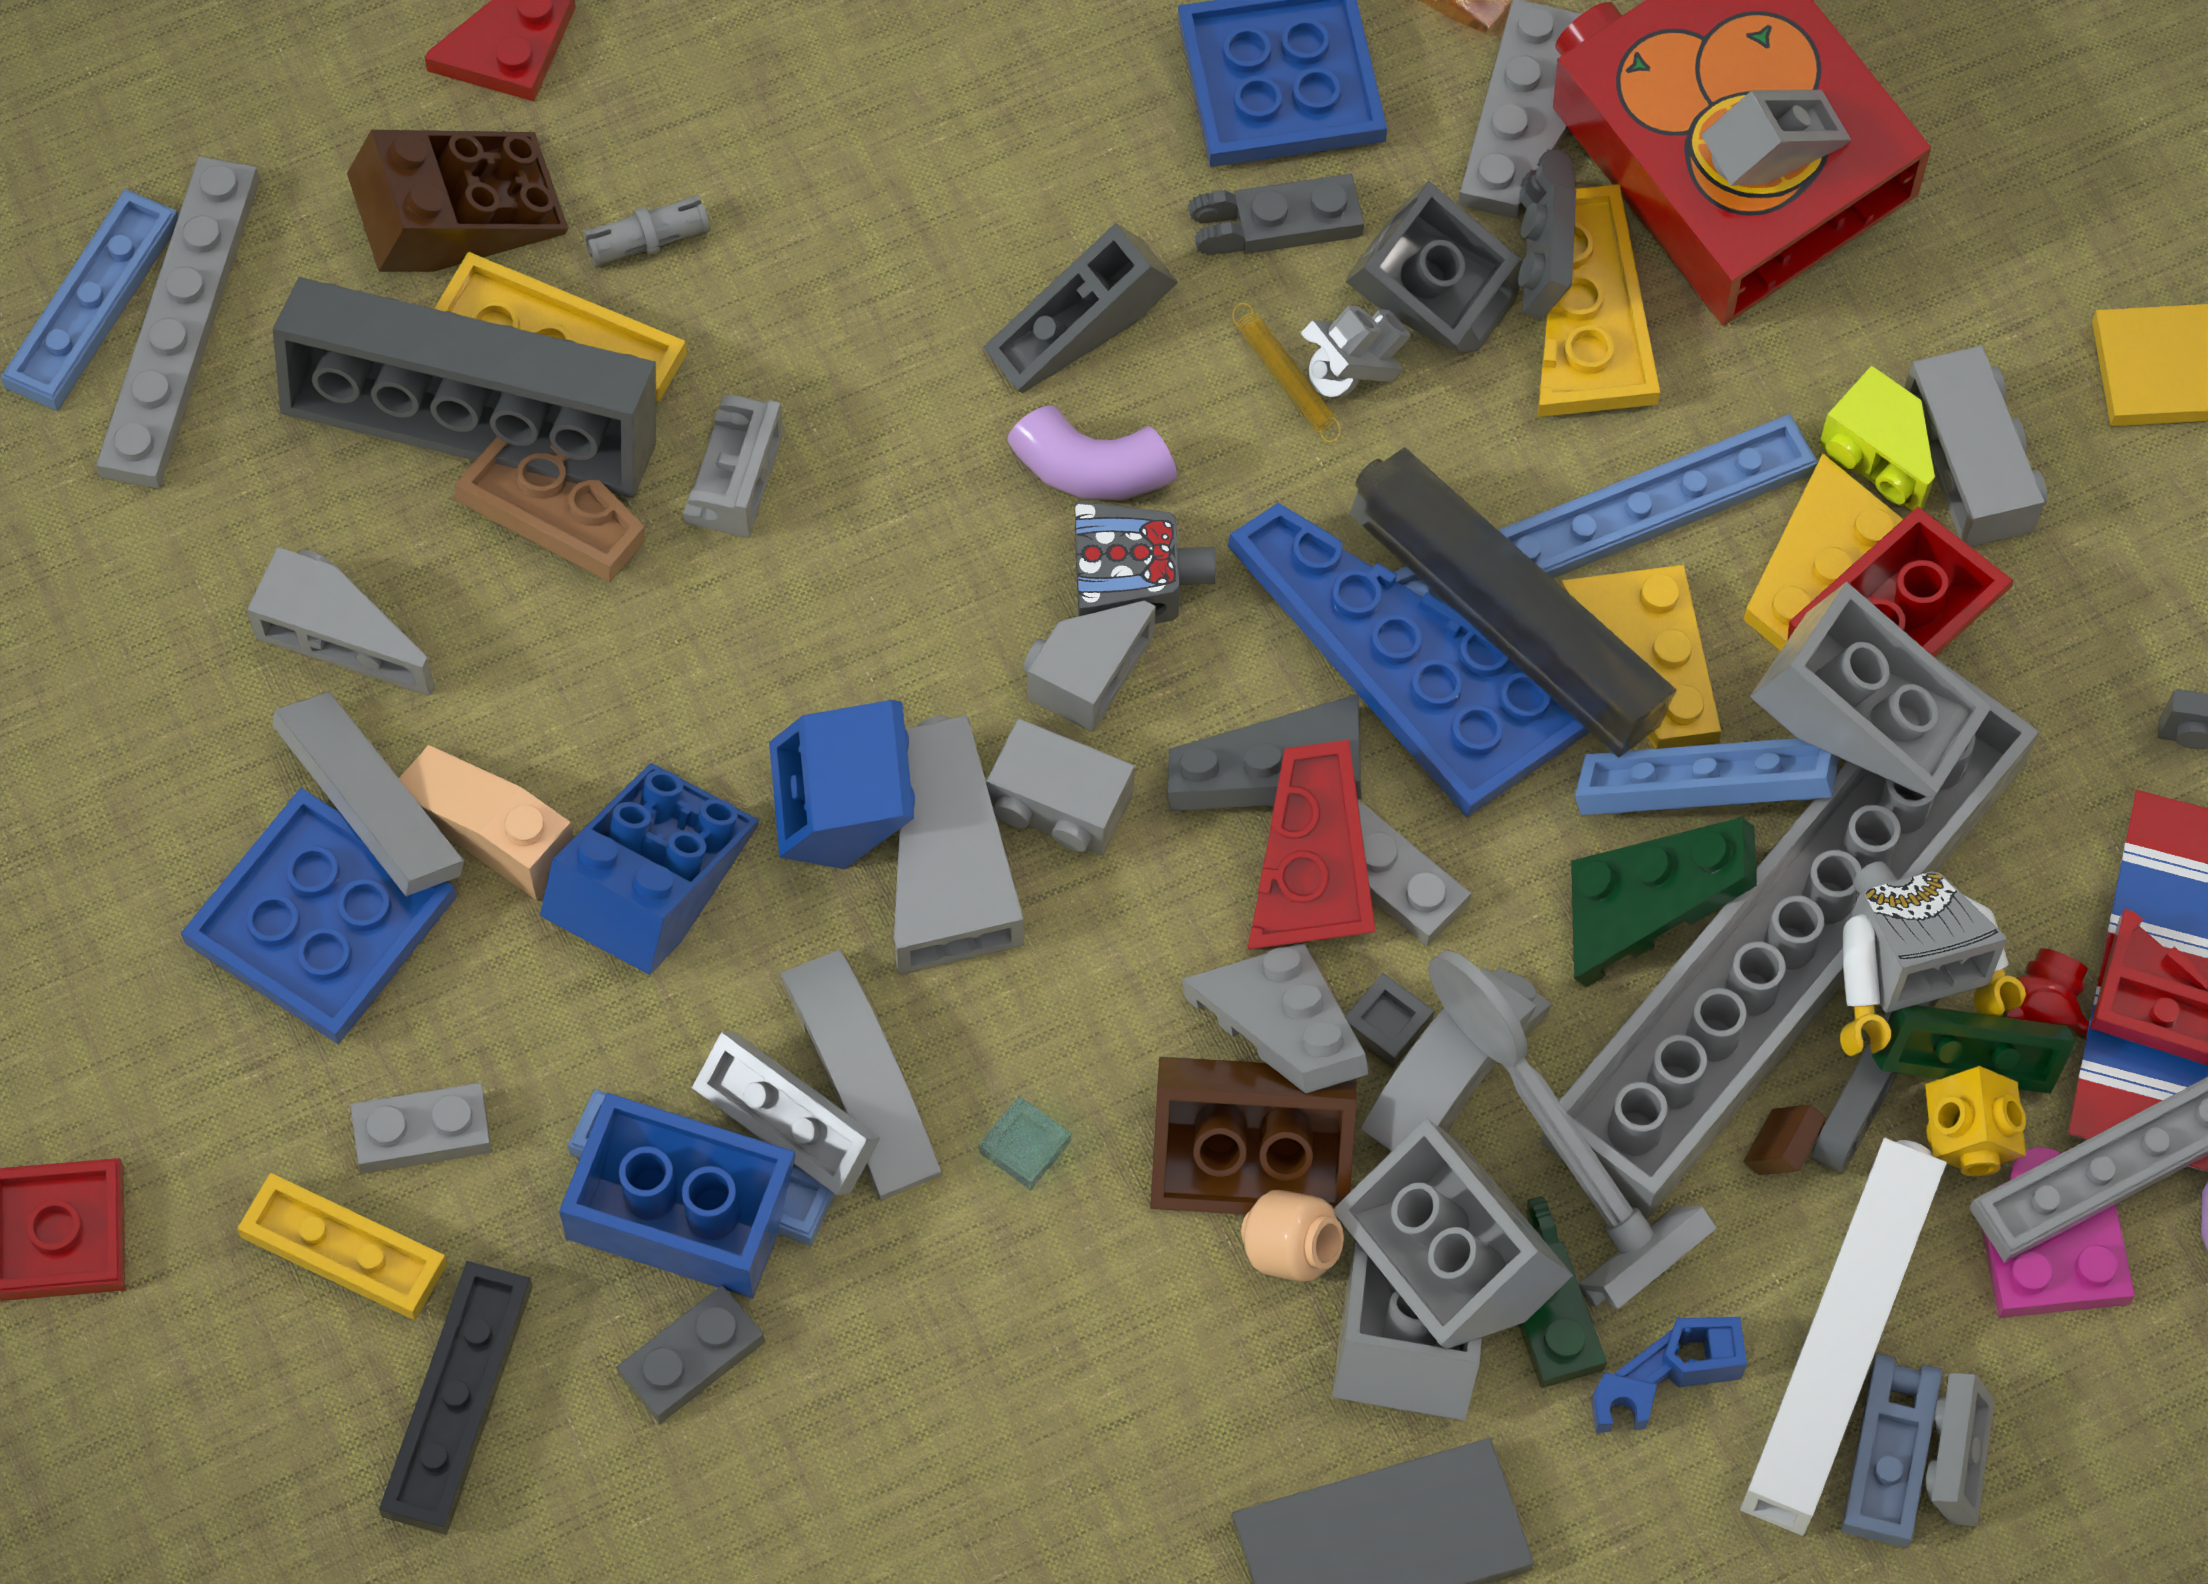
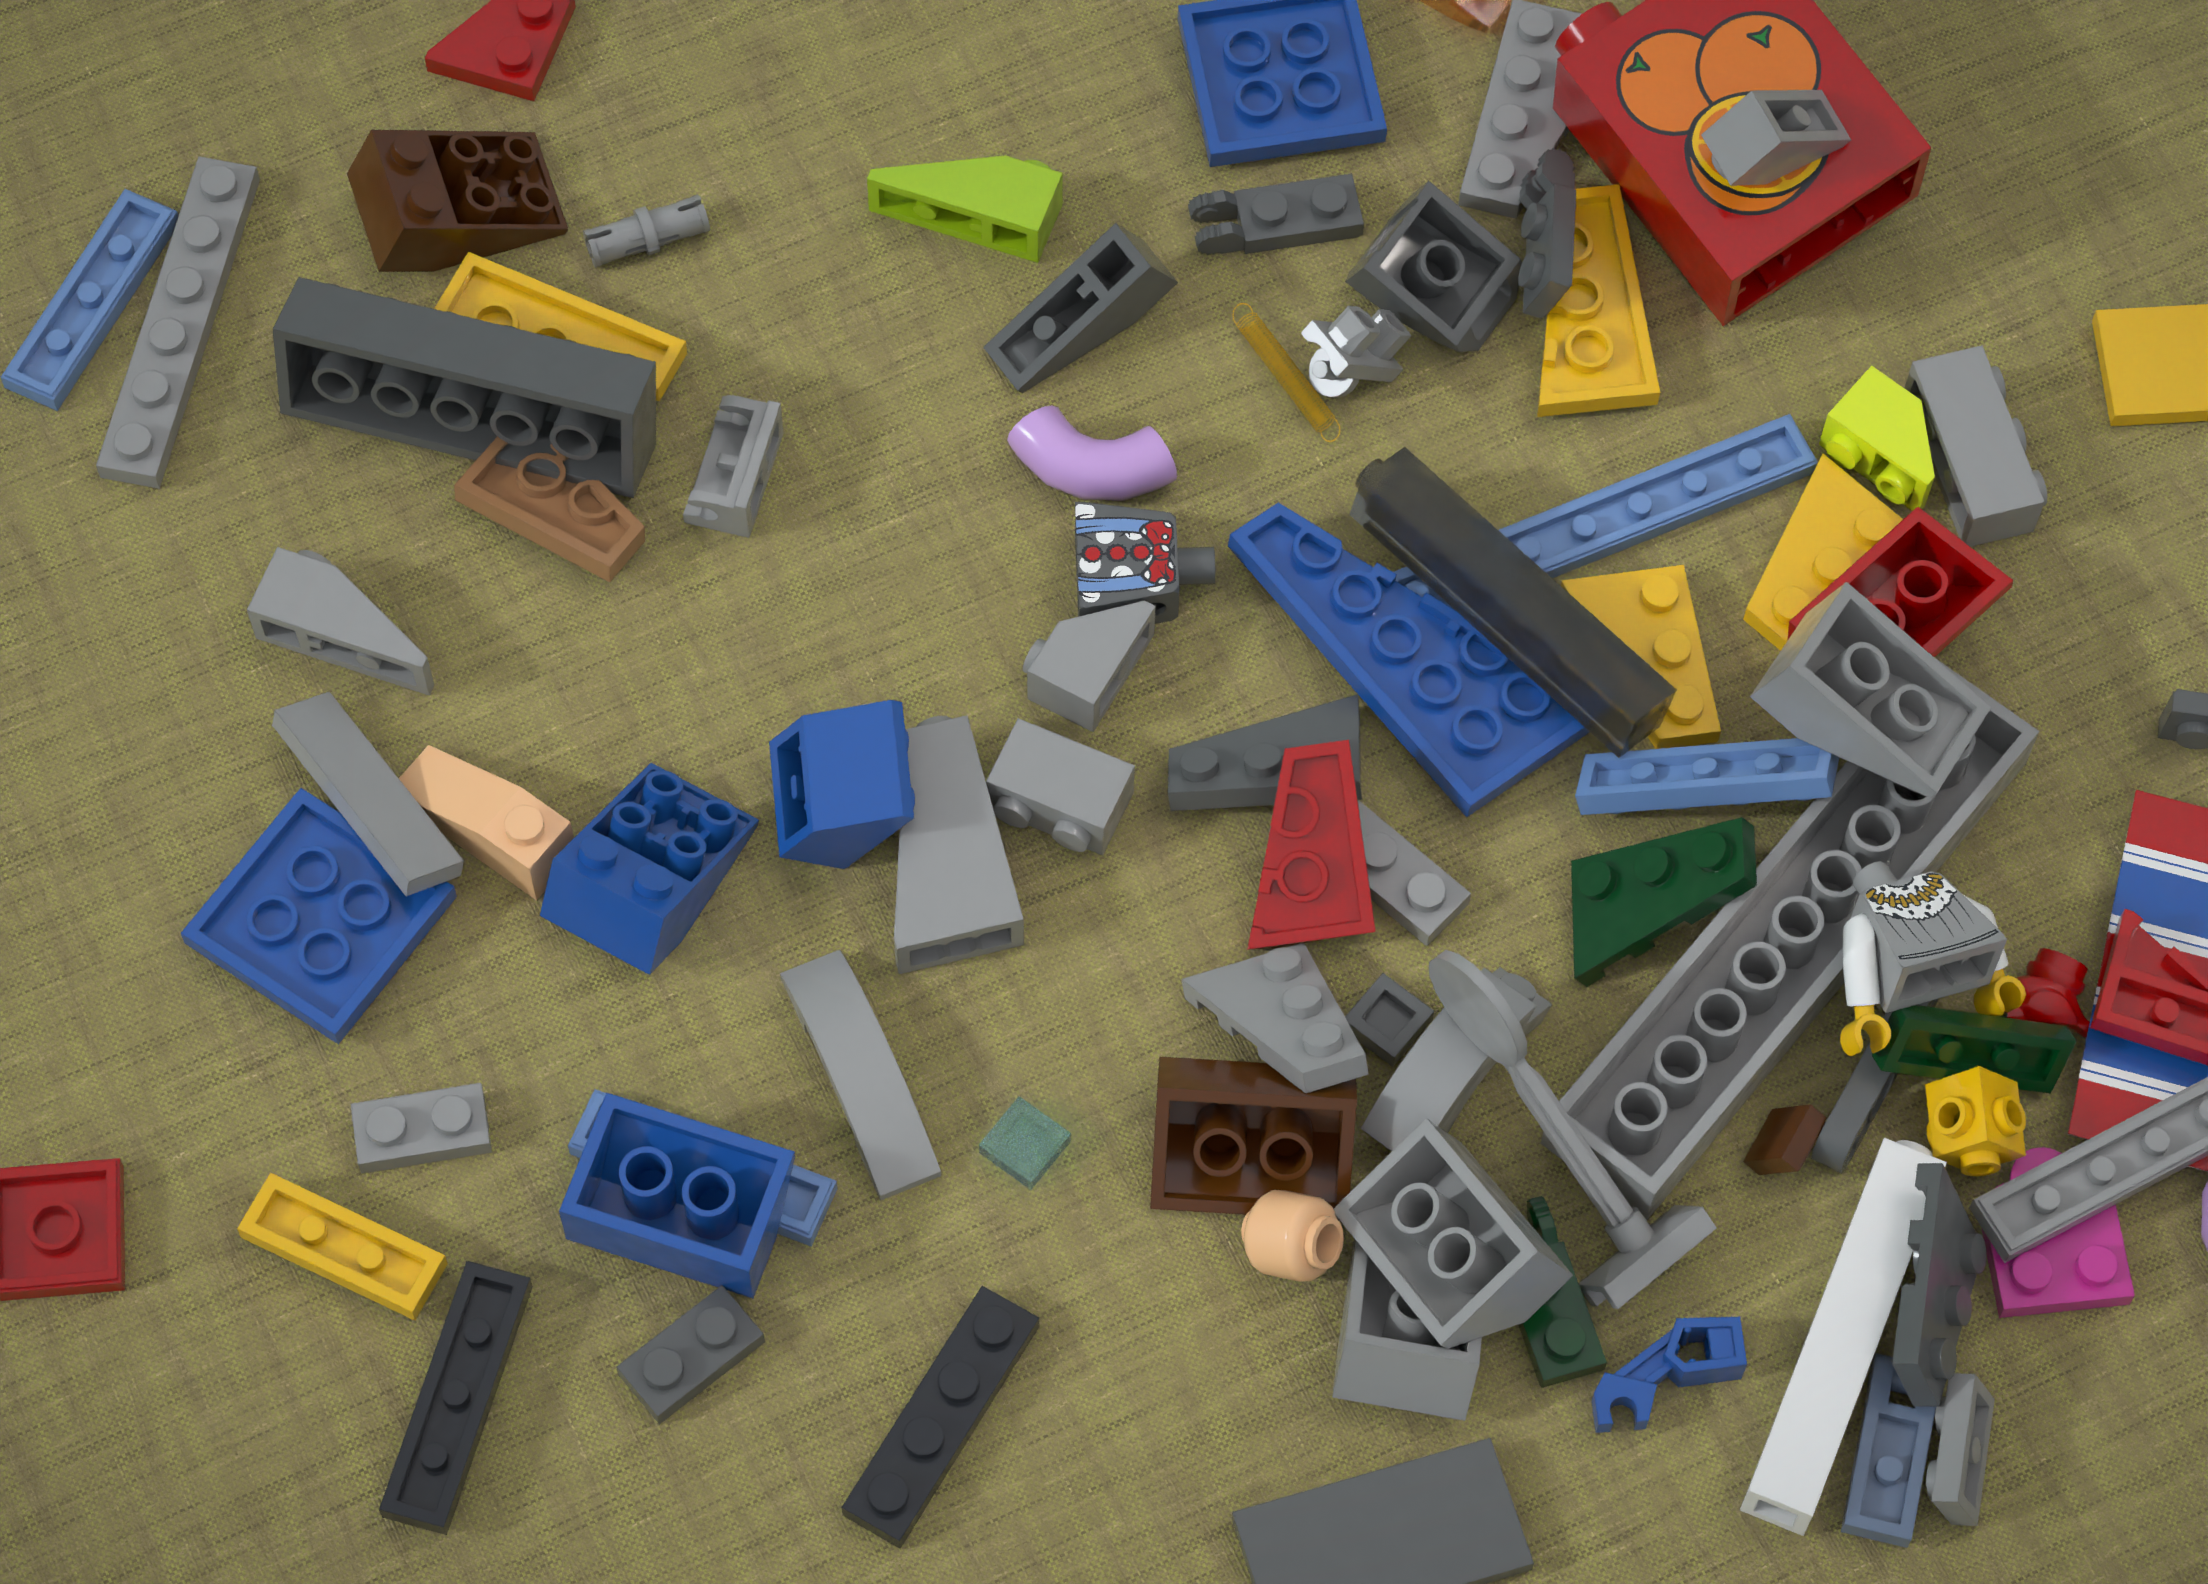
light grey plate [692,1032,880,1195] -> none
none -> black plate [841,1286,1040,1549]
none -> lime slope [867,155,1063,263]
none -> dark grey wing [1892,1163,1986,1407]

